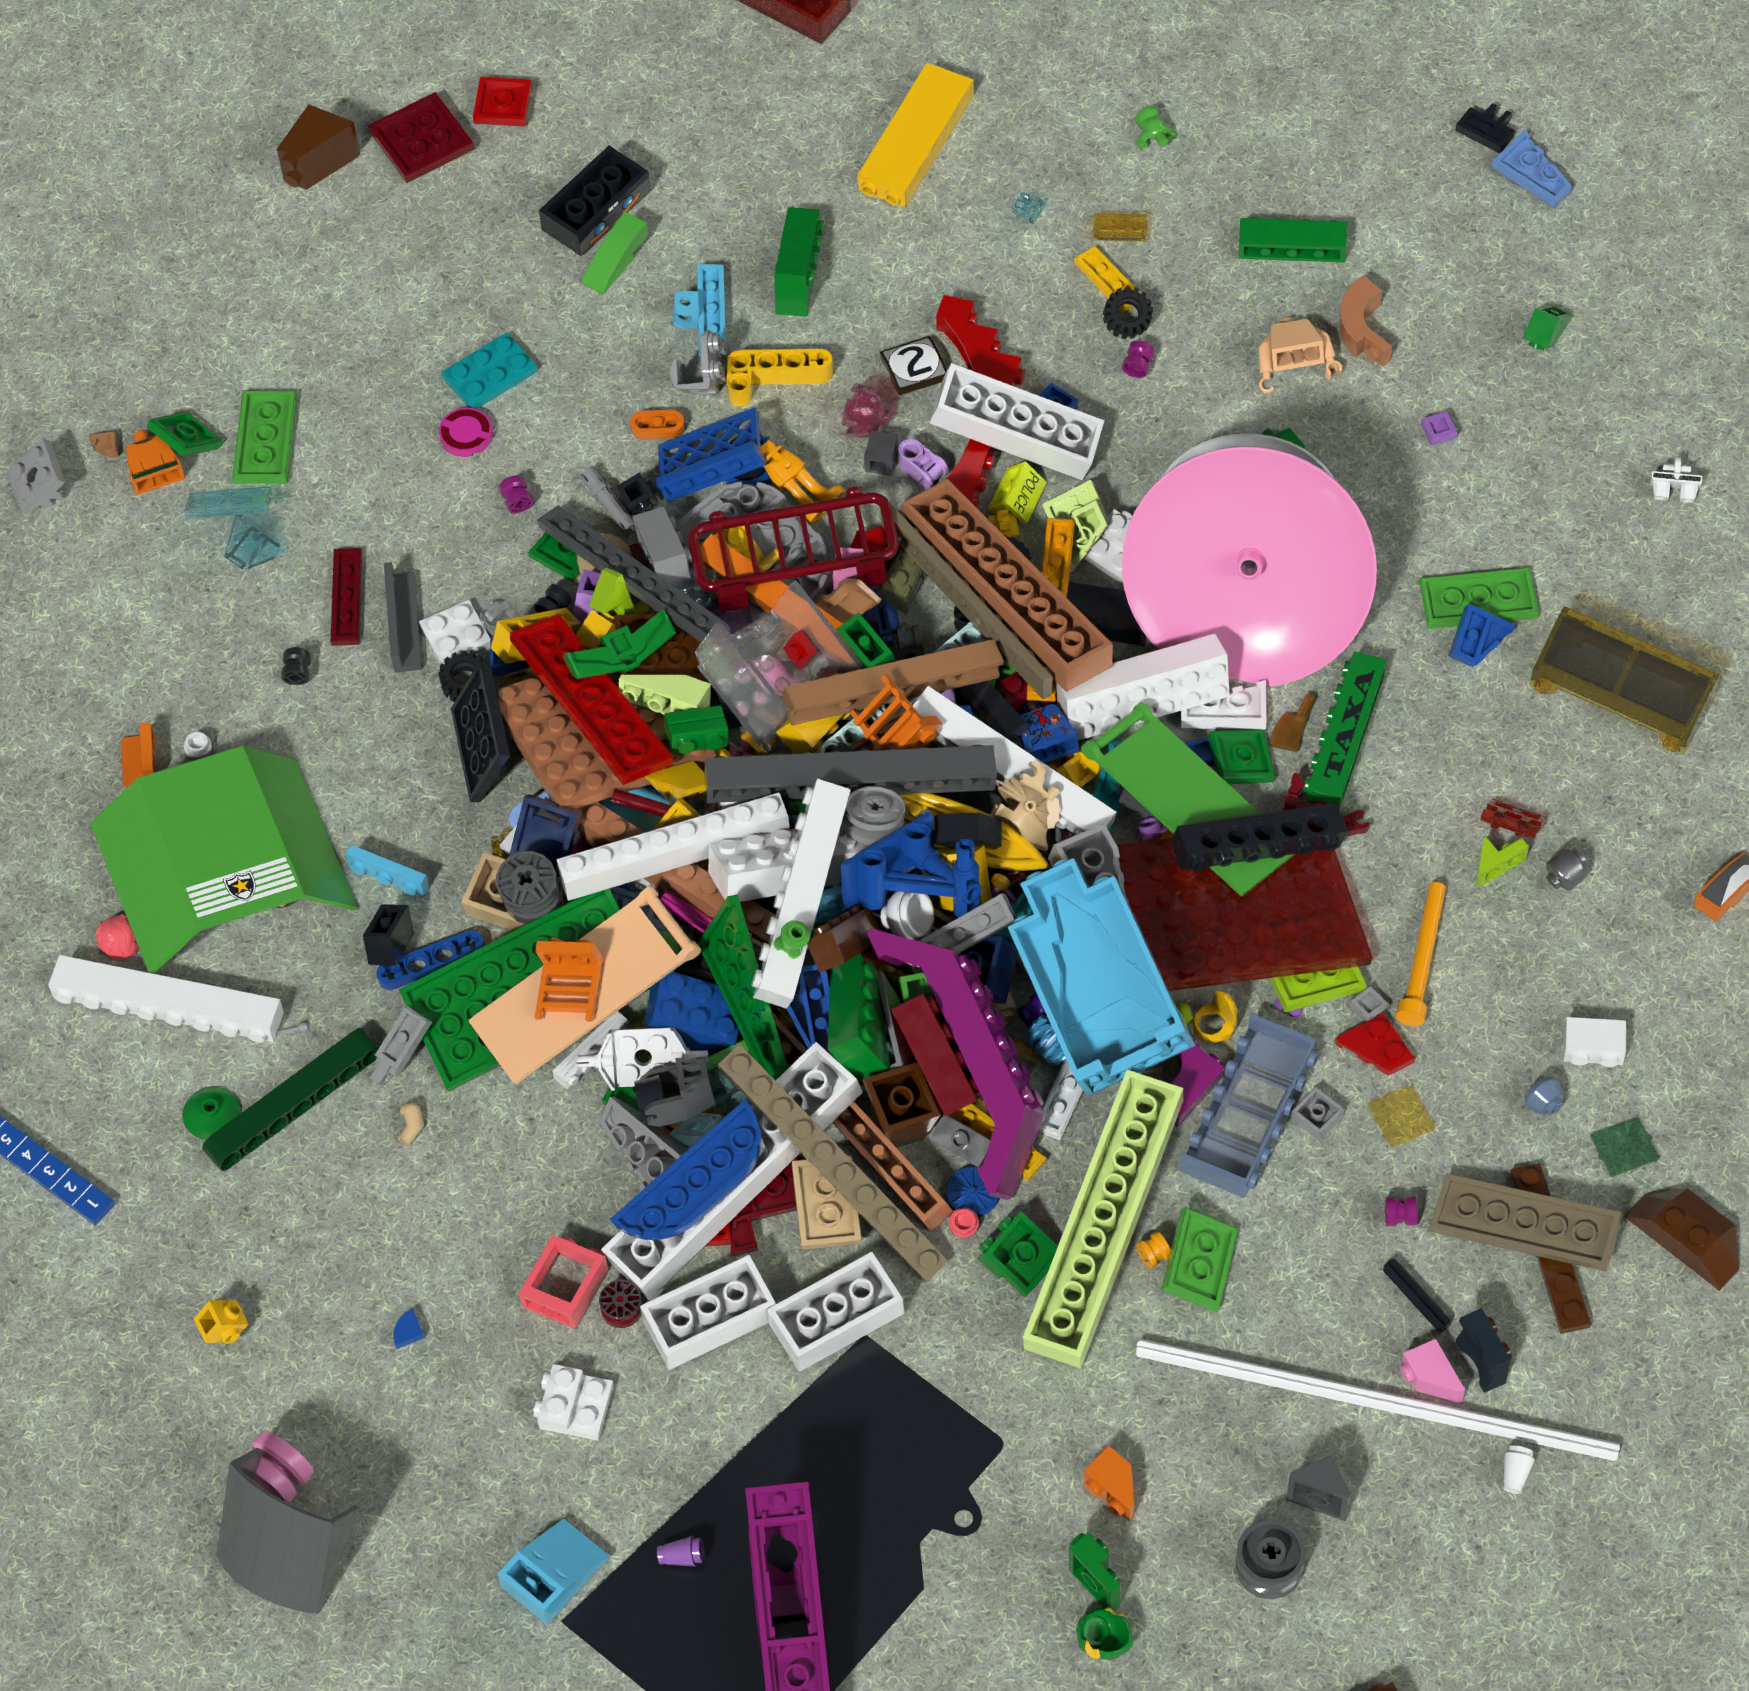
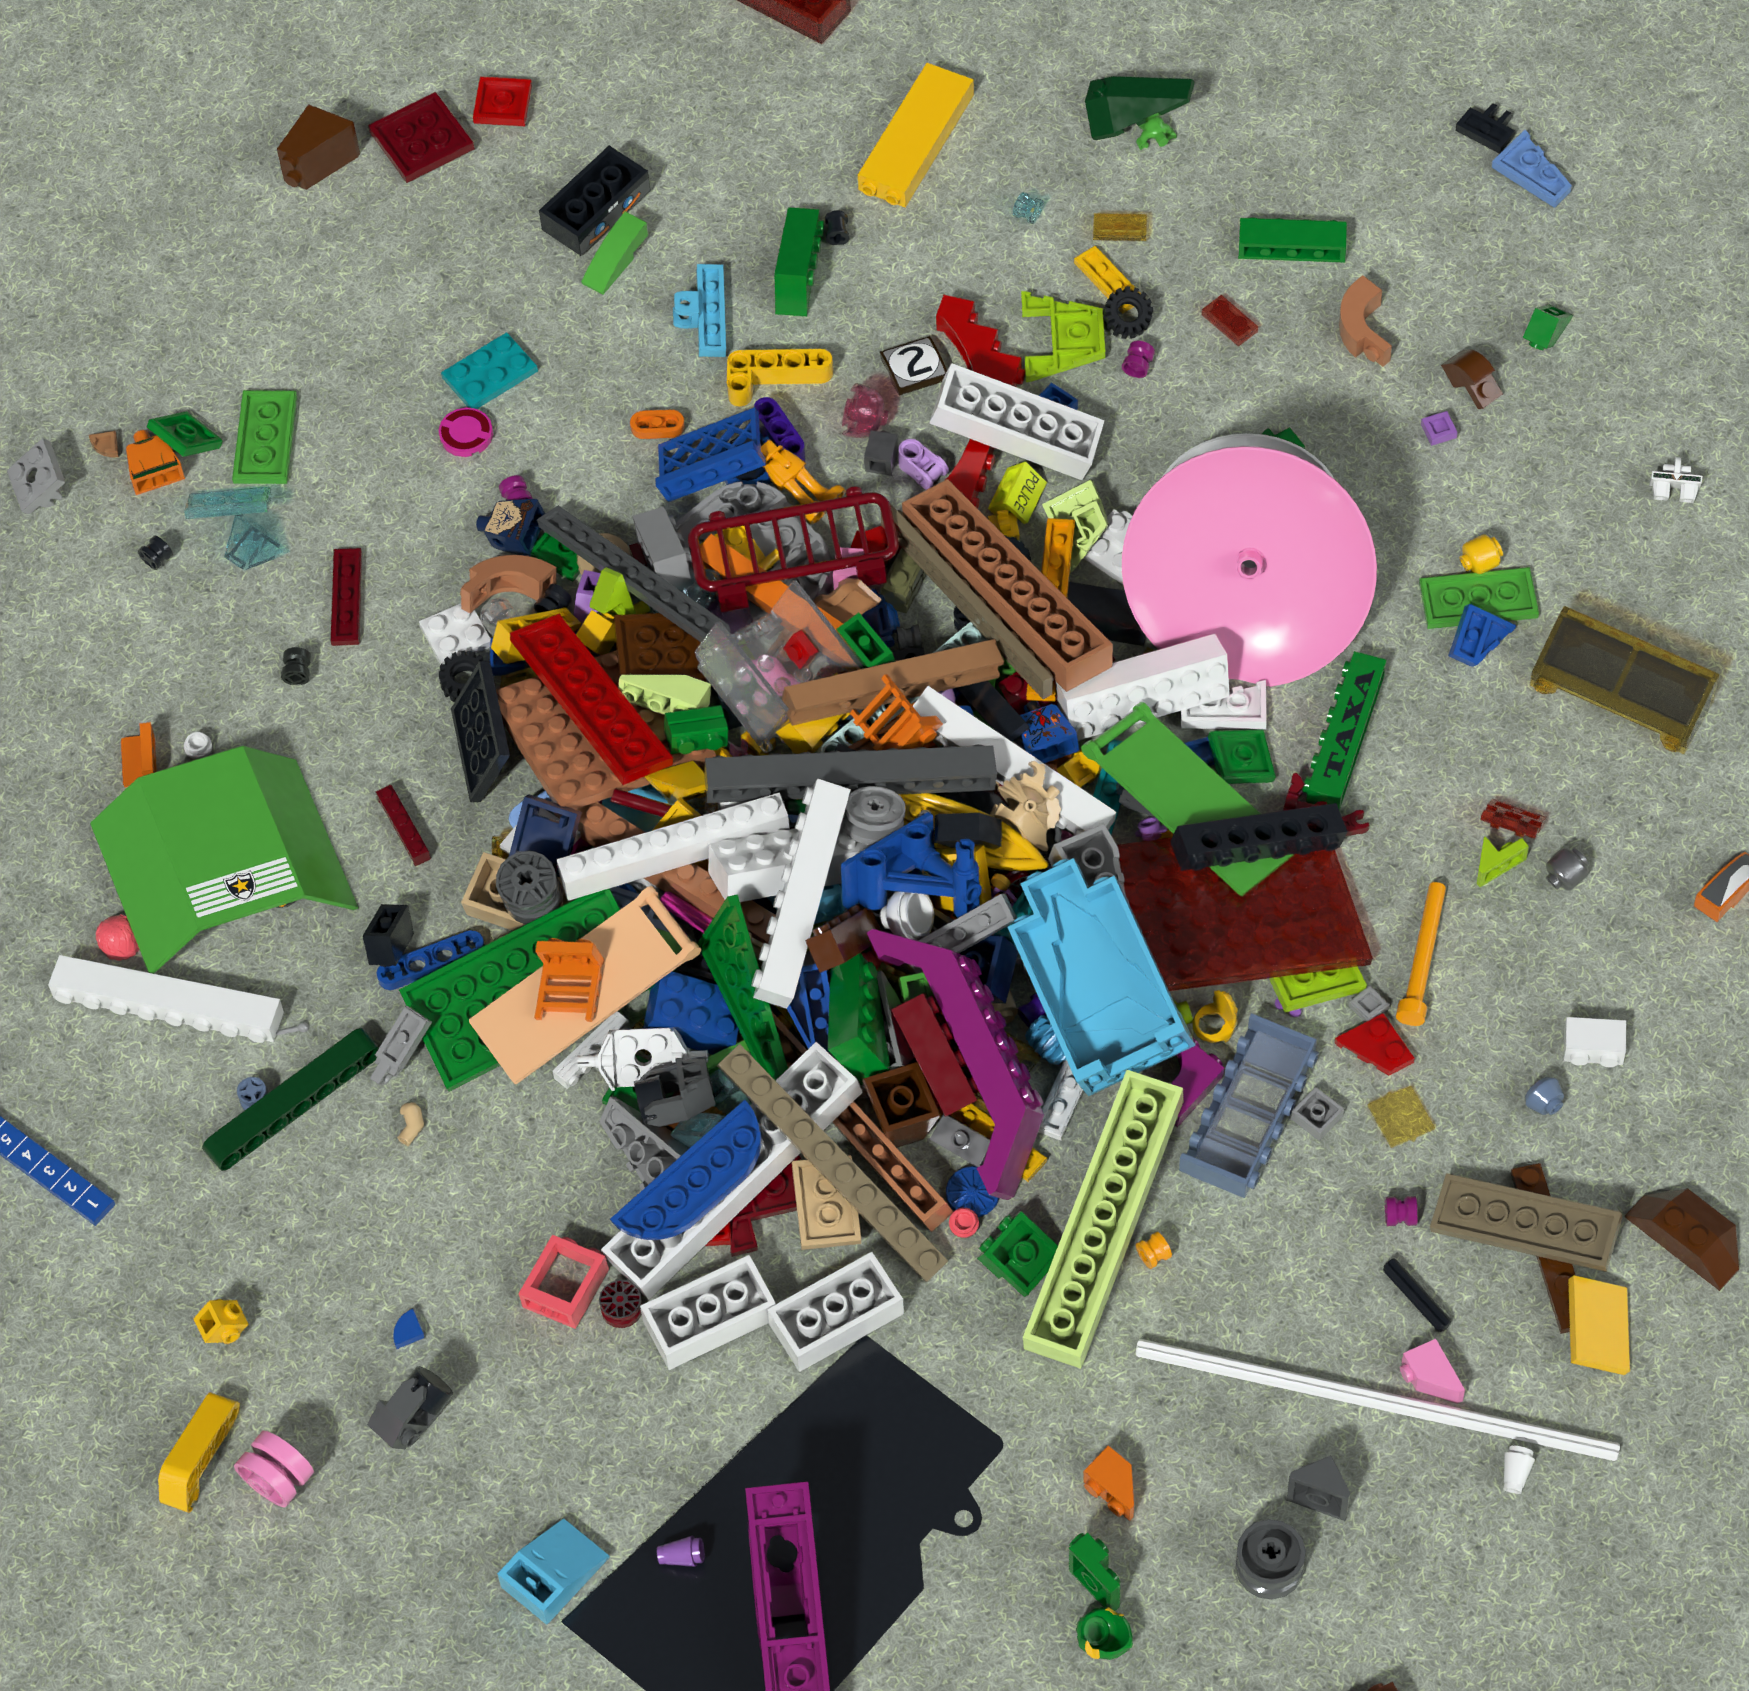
green dish [182,1087,241,1140] -> none
dark grey windscreen [217,1448,360,1614] -> none
medium azure plate [345,845,429,897] -> none
dark grey fence [384,562,422,673] -> none
white plate [534,1364,614,1441] -> none
green plate [563,608,677,679] -> none
light grey pin [580,466,636,536] -> none
black brick [616,472,659,515] -> none
light grey piece [670,330,727,395] -> none
bright green brick [773,920,810,959] -> none
bright green tile [1161,1207,1238,1311] -> none
light nougat torso [1258,317,1342,393] -> none
pearl gold piece [1269,694,1316,752] -> none
black brick [1456,1308,1512,1393] -> none
clear green piece [1590,1117,1659,1177] -> none
none -> black wheel [138,535,173,570]
none -> yellow beam [158,1392,240,1513]
none -> sand blue wheel [237,1077,268,1110]
none -> dark grey piece [367,1366,453,1450]
none -> dark red piece [375,785,431,867]
none -> nougat arch [460,555,556,613]
none -> dark blue torso [476,499,546,556]
none -> dark purple beam [754,397,806,462]
none -> black bush [825,210,849,245]
none -> lime wing [1021,291,1105,382]
none -> dark green wedge [1085,76,1195,140]
none -> clear red plate [1202,295,1258,347]
none -> reddish brown brick [1441,349,1503,409]
none -> yellow head [1459,534,1503,574]
none -> yellow tile [1568,1275,1630,1375]

